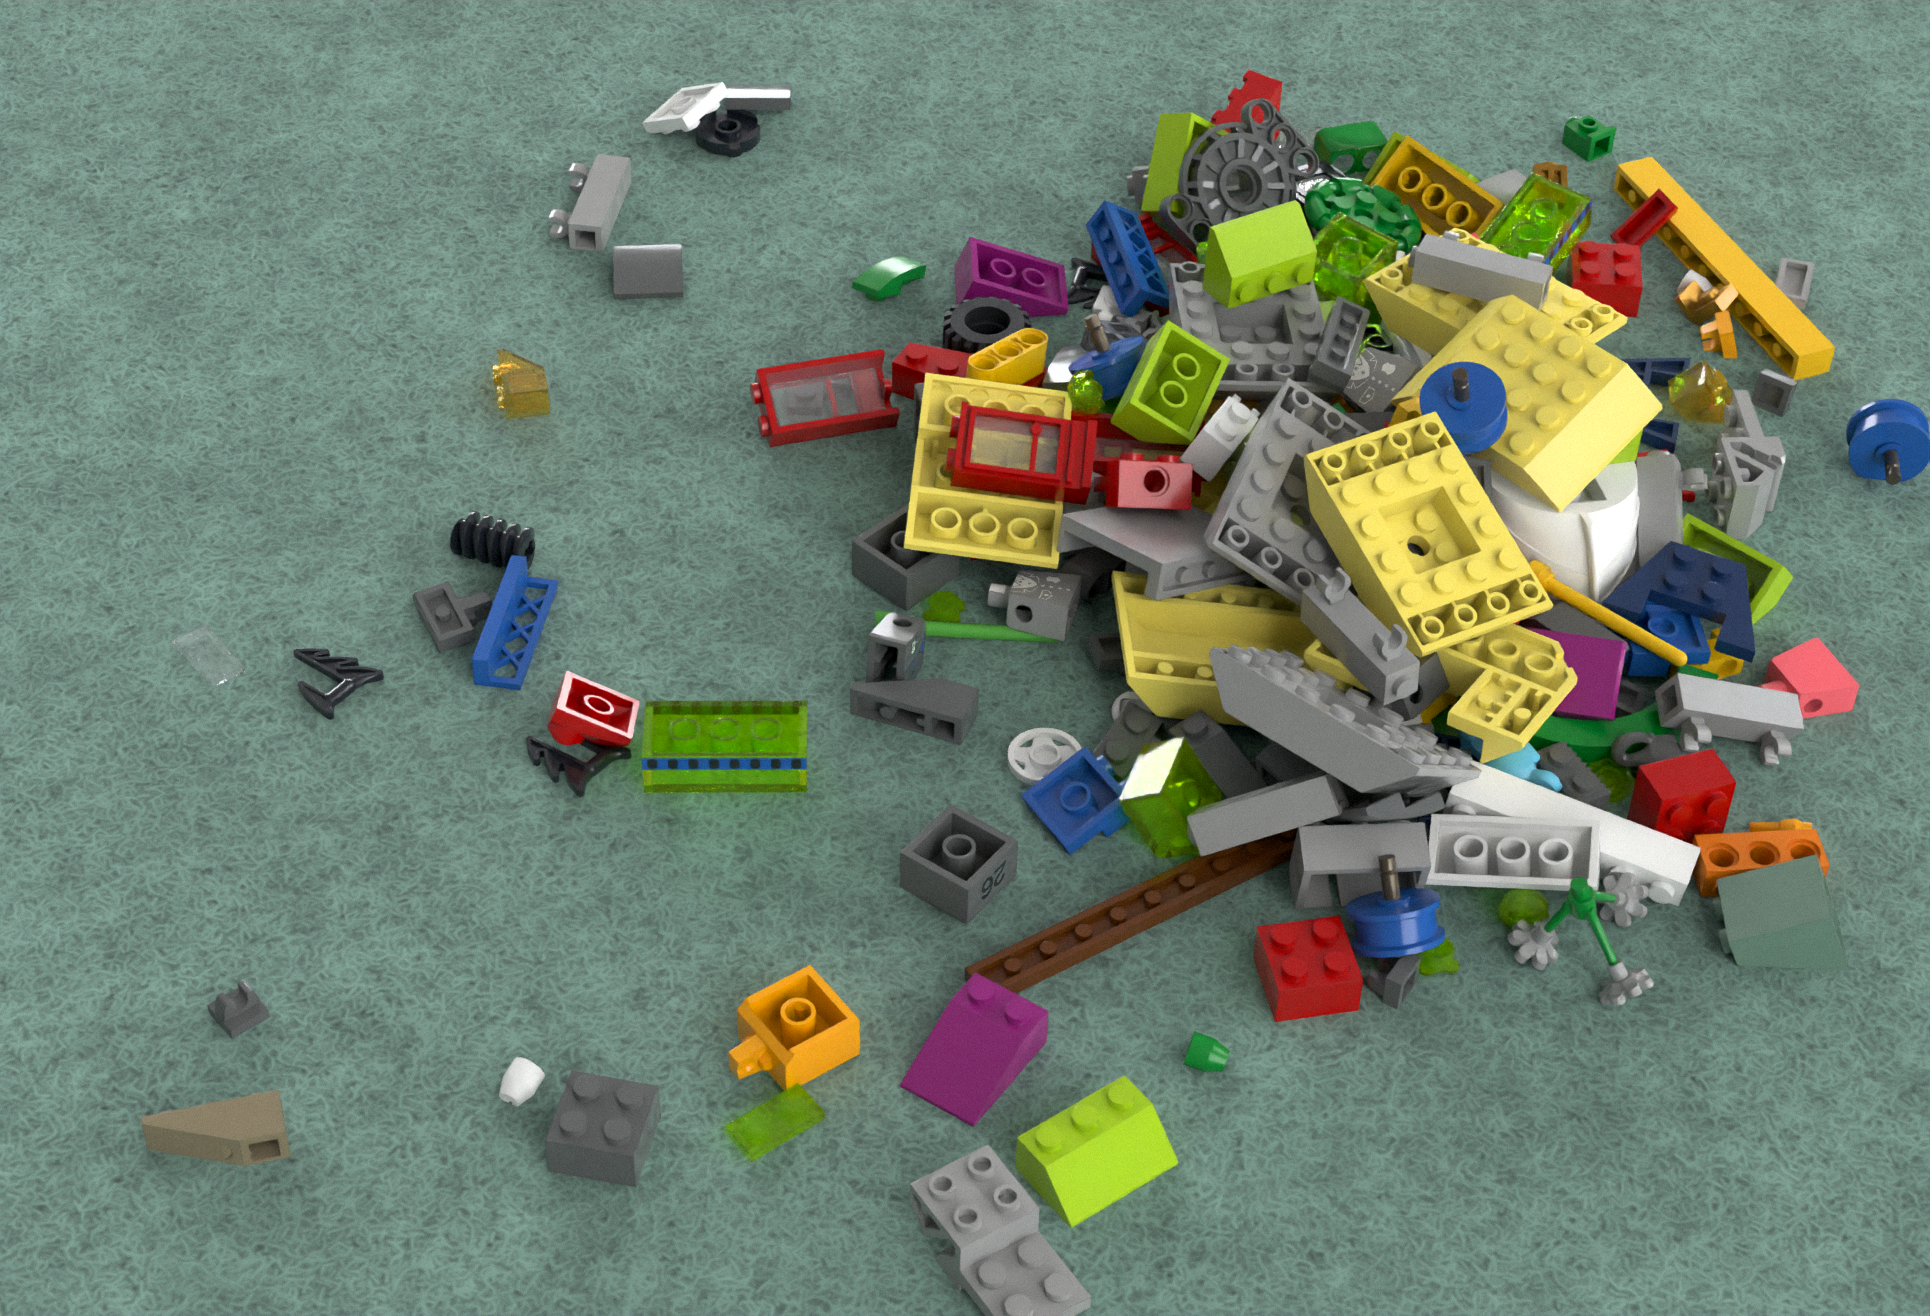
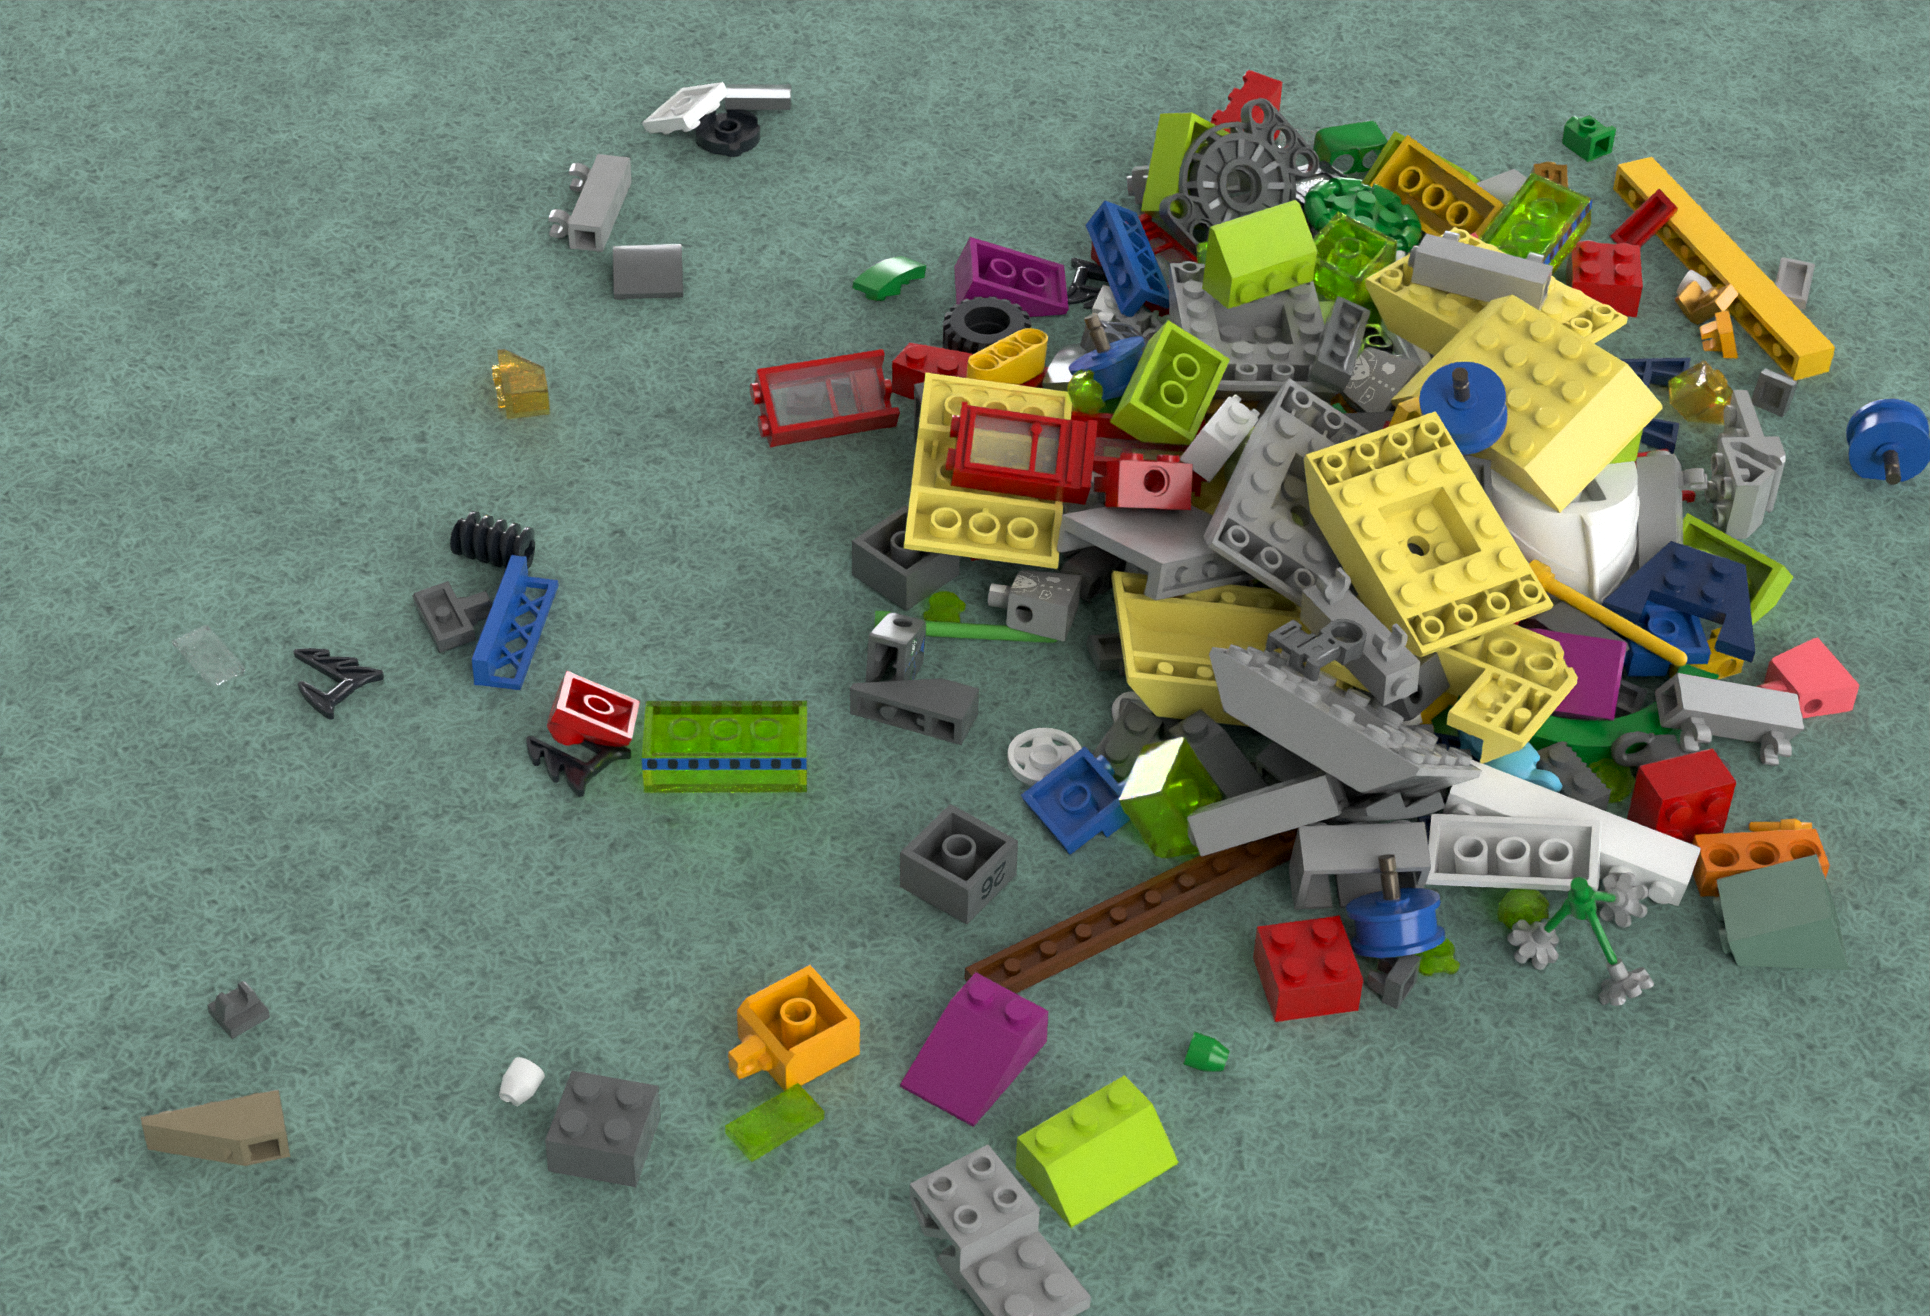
none -> dark grey piece [1265,619,1367,681]

